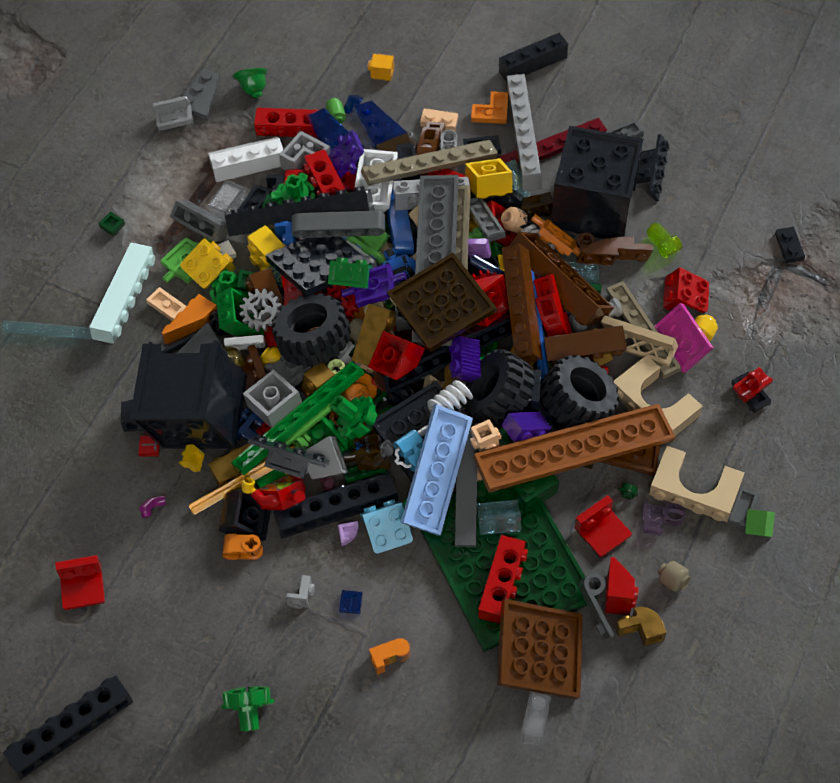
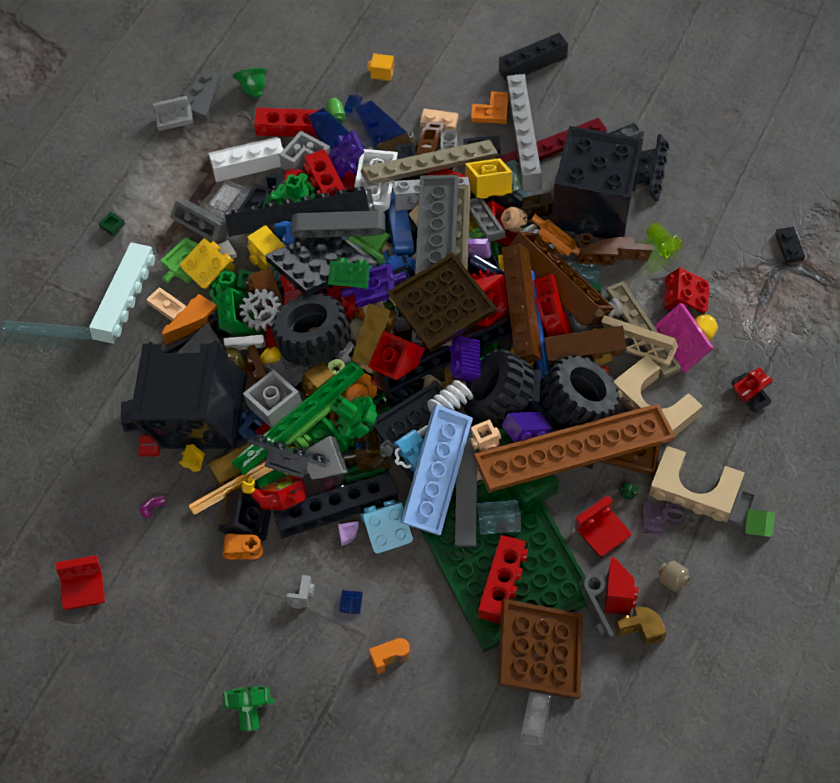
black brick [3,675,133,779] -> none

